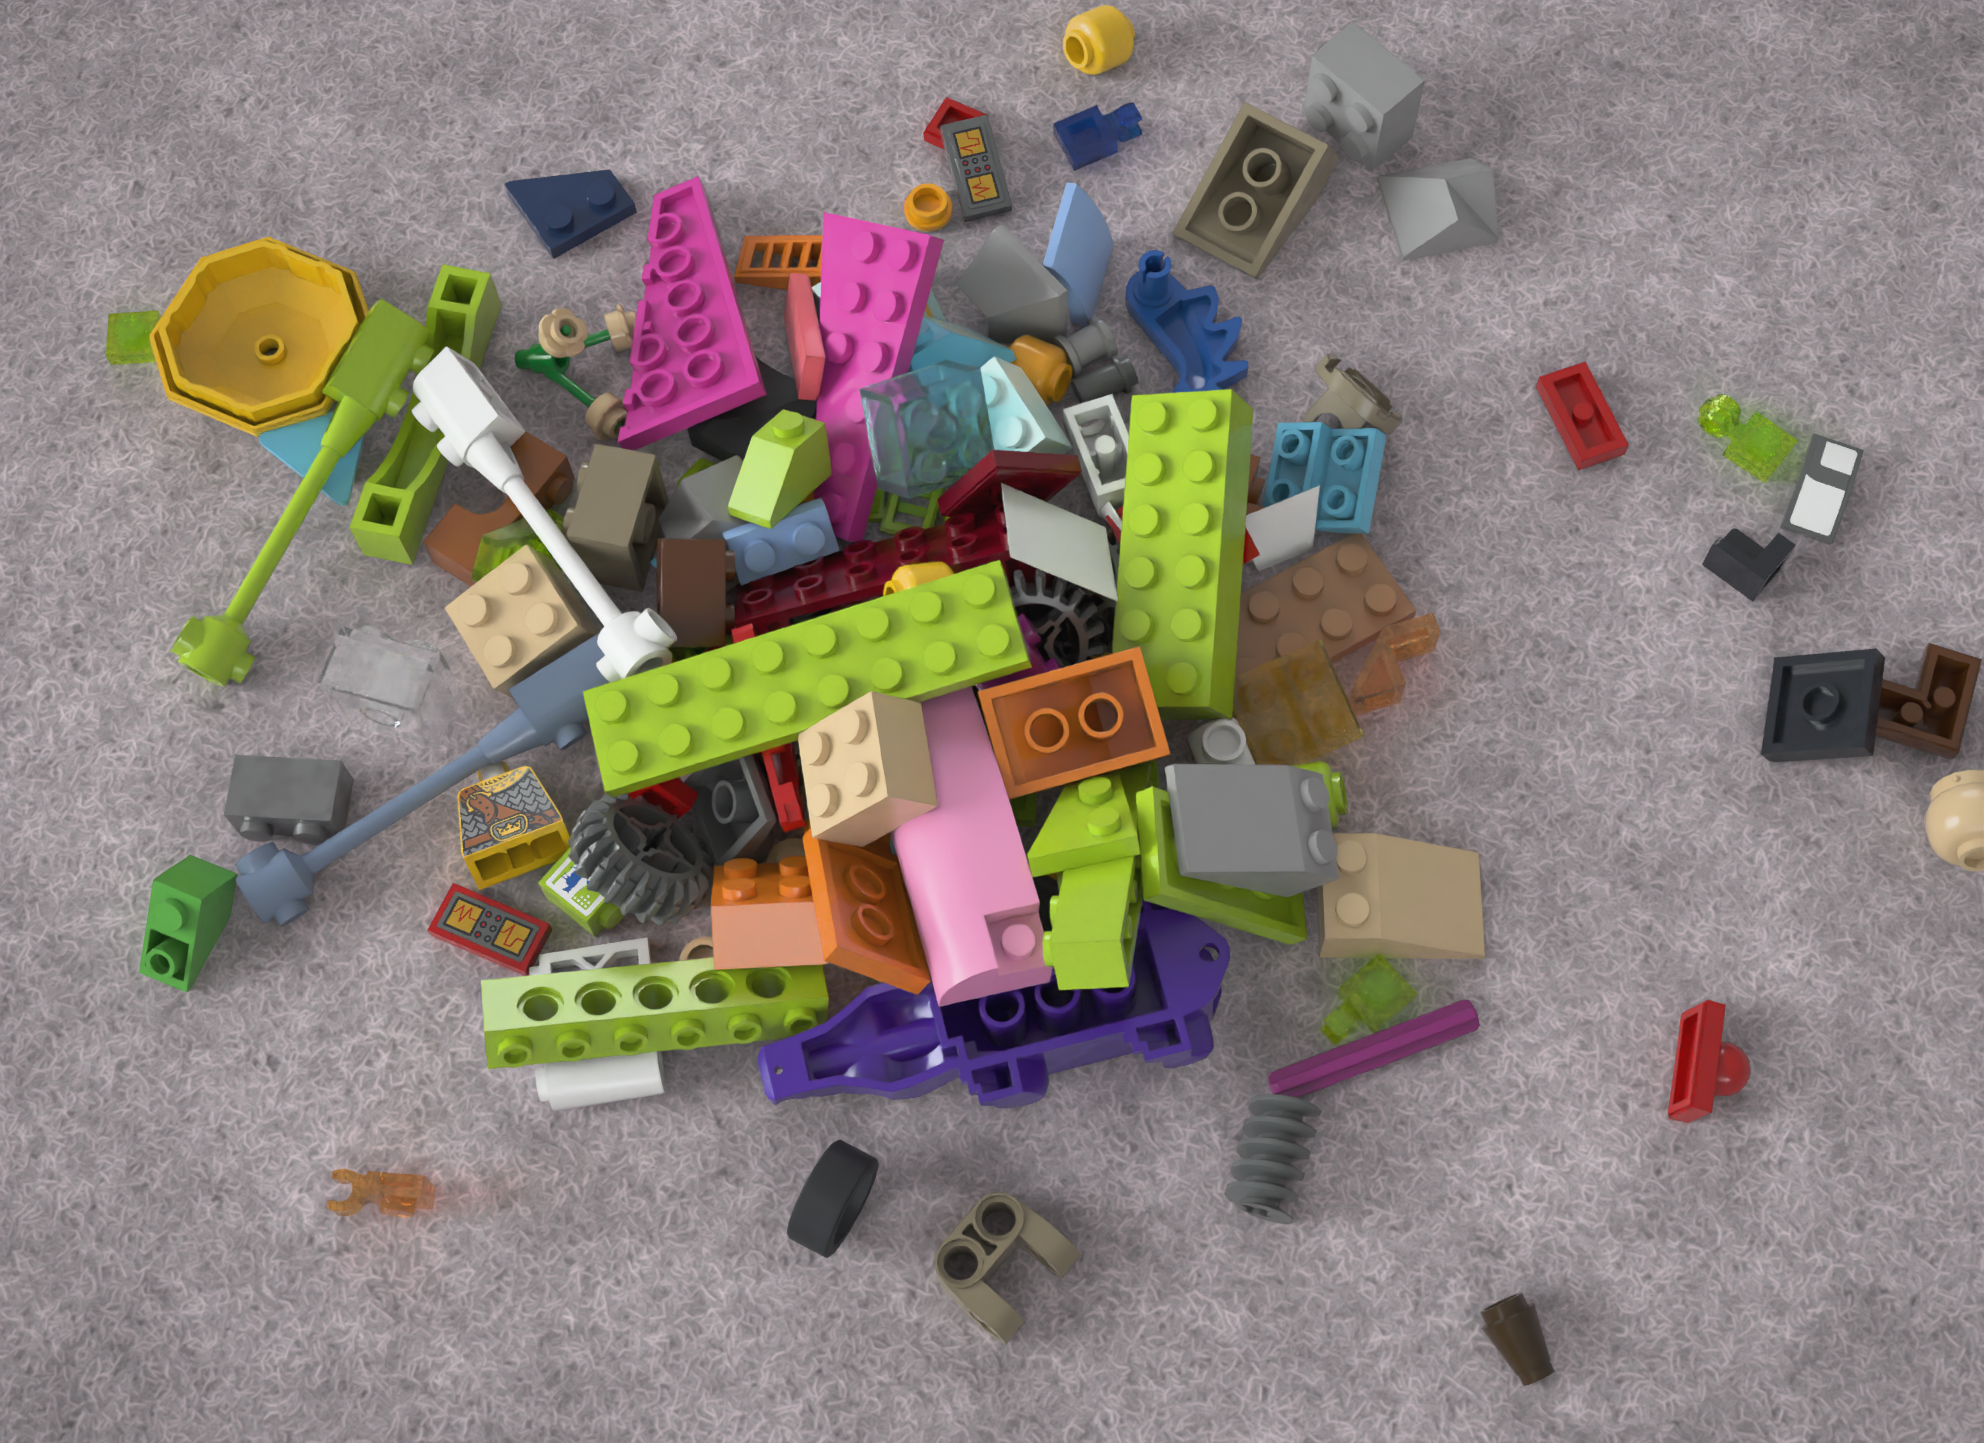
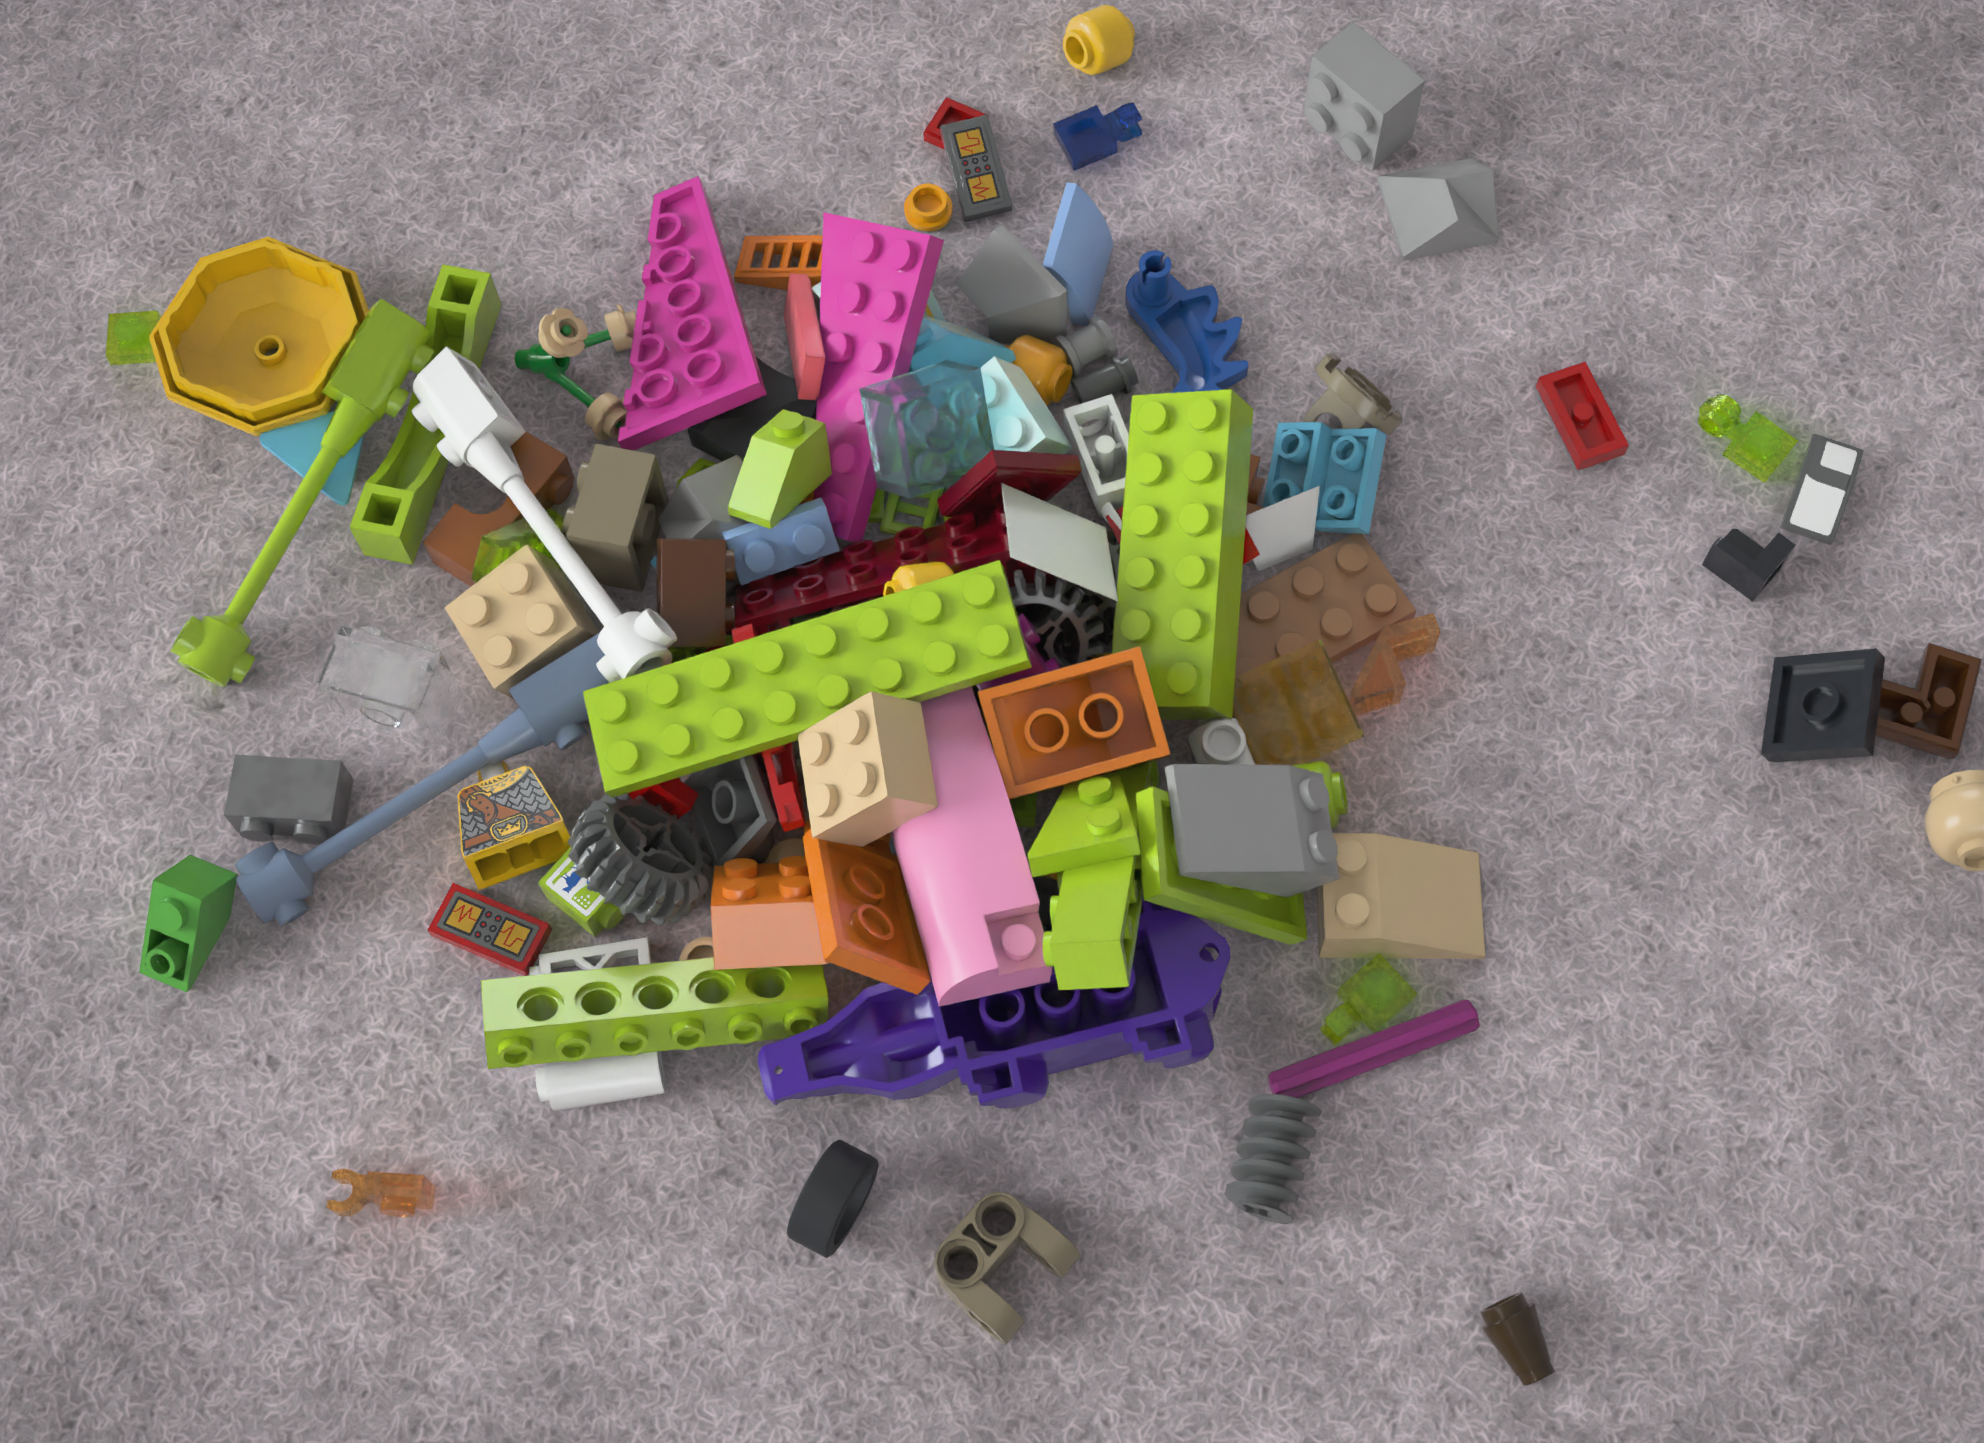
dark blue wing [504,169,637,259] -> none
dark tan slope [1172,102,1340,279] -> none
red tile [1668,999,1751,1123] -> none

